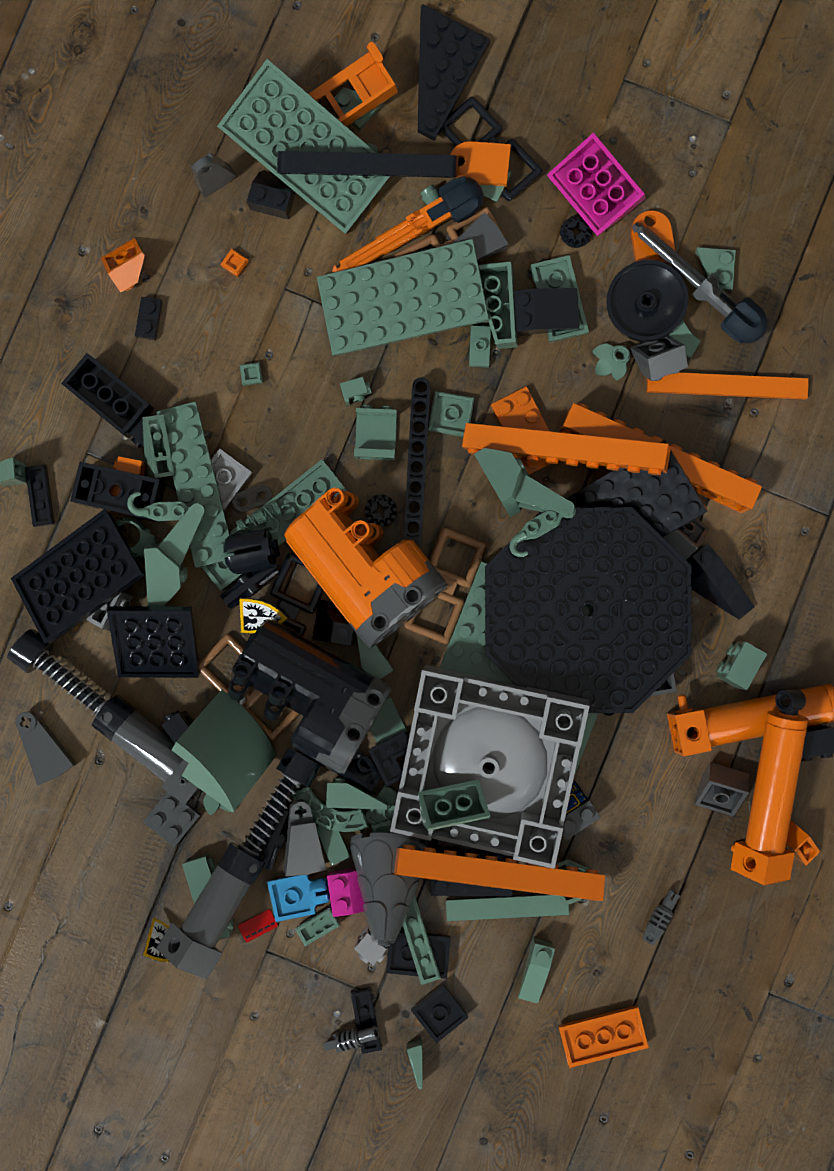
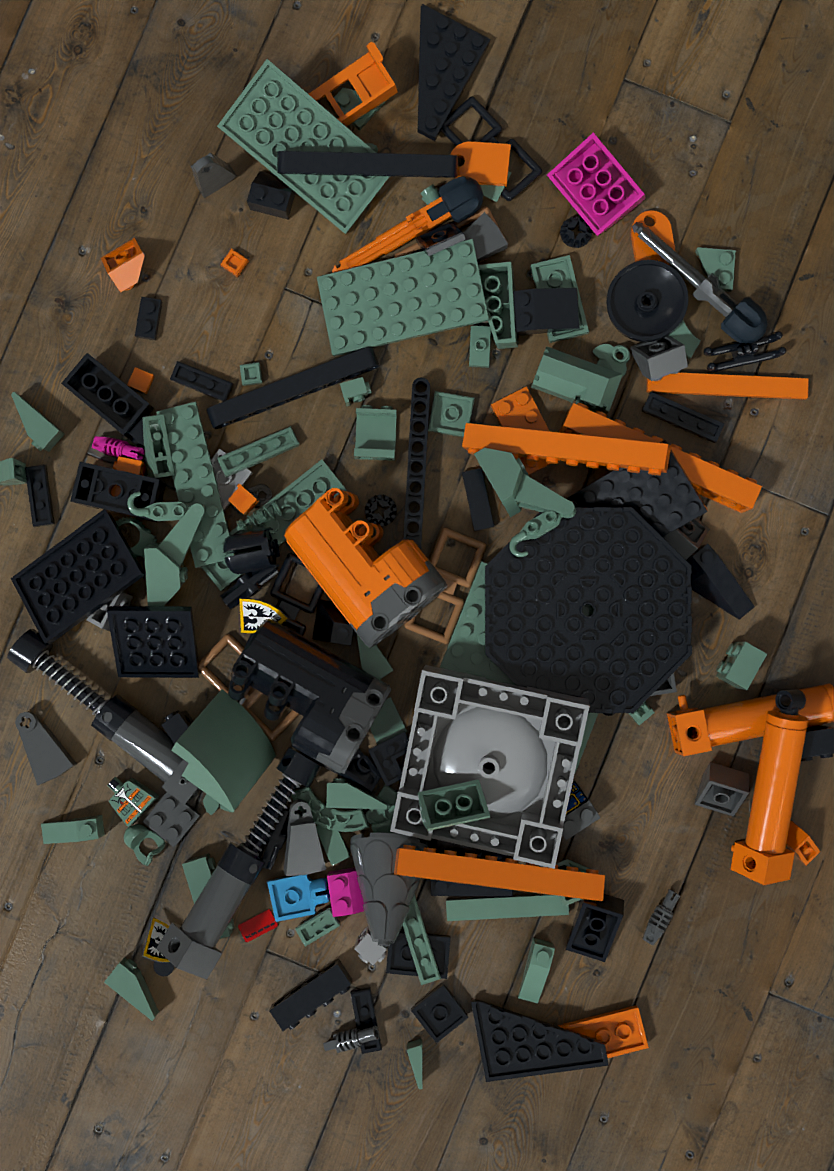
none -> sand green slope [11,392,65,452]
none -> sand green slope [41,815,105,844]
none -> dark pink hinge [92,436,145,460]
none -> sand green slope [104,957,159,1021]
none -> sand green torso [107,777,159,827]
none -> sand green piece [124,824,165,866]
none -> orange tile [127,367,155,394]
none -> black tile [154,961,175,977]
none -> black tile [170,361,234,402]
none -> black beam [206,346,380,430]
none -> sand green tile [217,426,299,477]
none -> orange panel [228,484,259,516]
none -> black brick [269,959,352,1031]
none -> black tile [416,222,466,256]
none -> black tile [462,468,494,531]
none -> black wing [471,999,609,1082]
none -> sand green brick [531,346,623,415]
none -> black slope [566,894,624,962]
none -> sand green tile [628,701,655,725]
none -> black plate [642,392,724,443]
none -> black piece [703,331,786,372]

